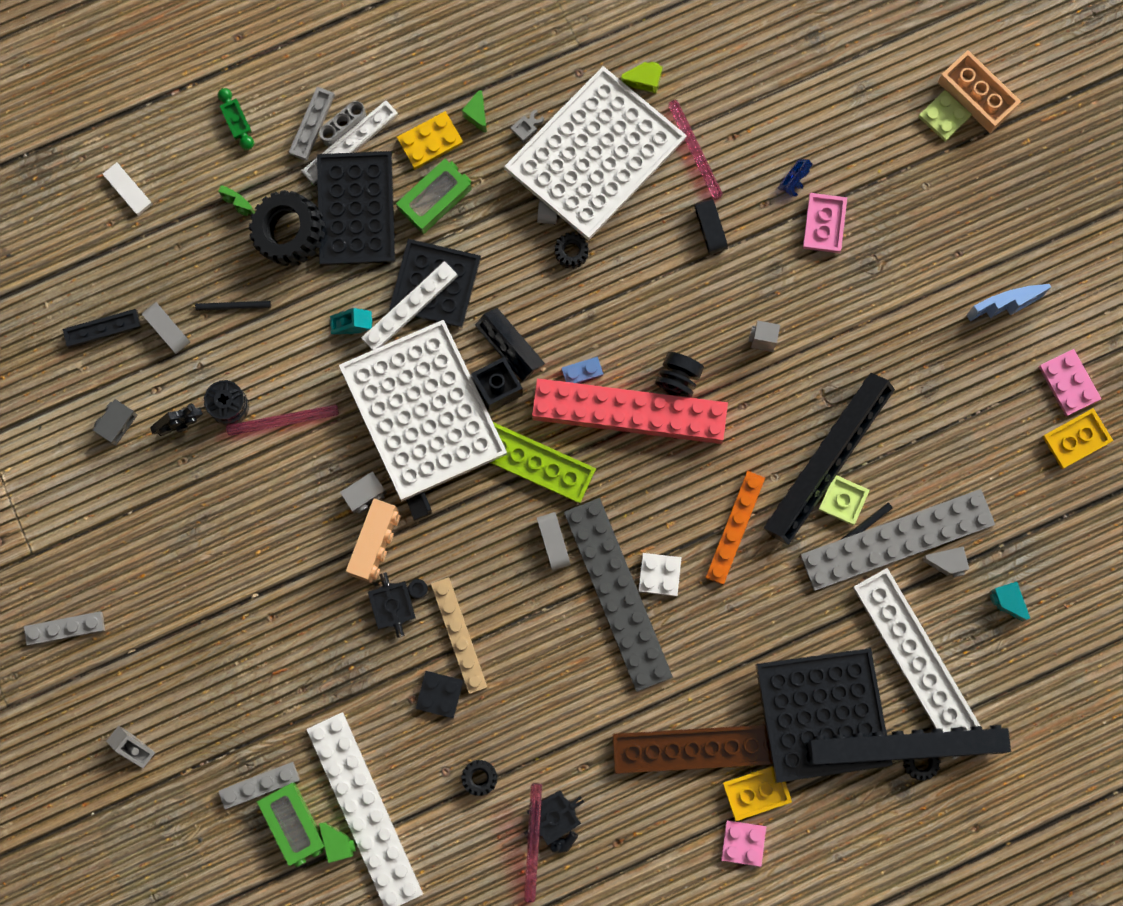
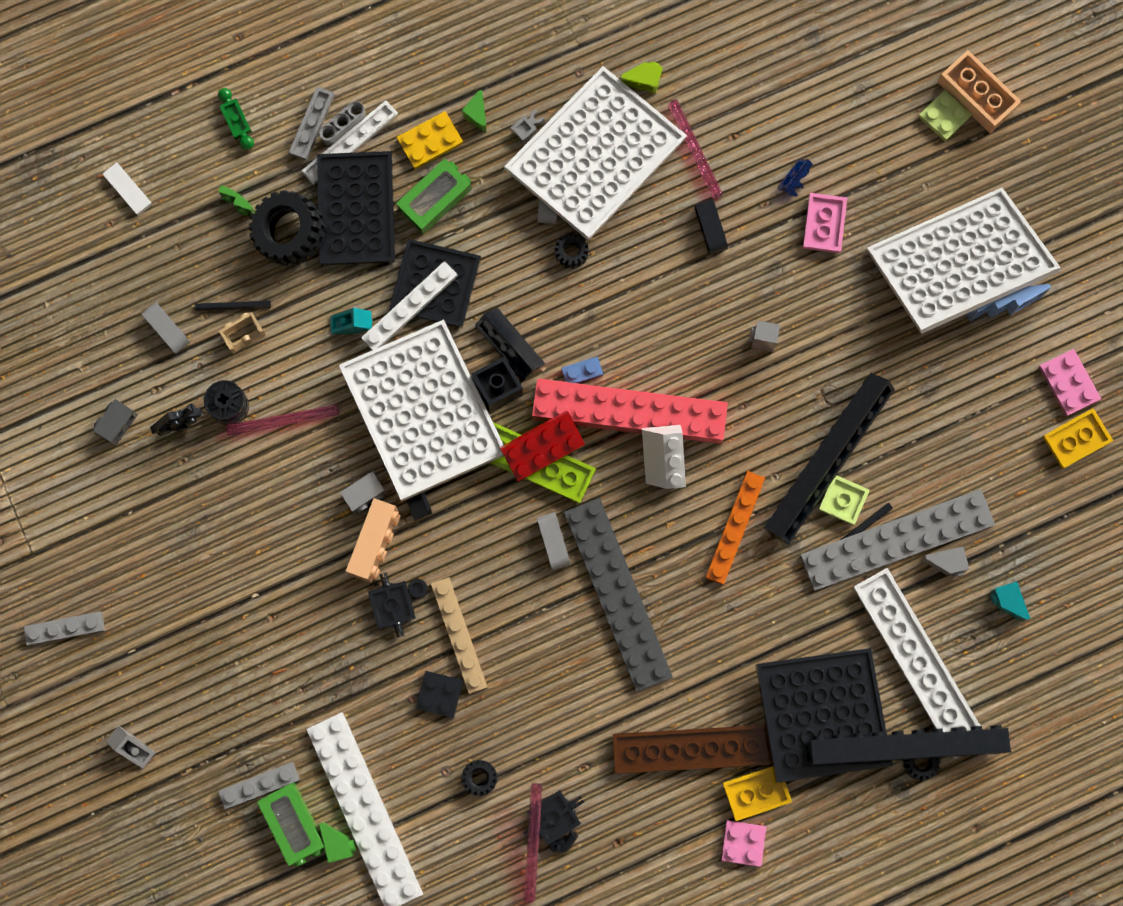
black plate [63,309,142,348] -> none
white plate [639,553,682,597] -> none
black wheel [655,352,704,398] -> none
none -> tan window [219,312,266,354]
none -> red plate [499,410,585,481]
none -> white slope [642,425,686,489]
none -> white plate [867,188,1060,334]

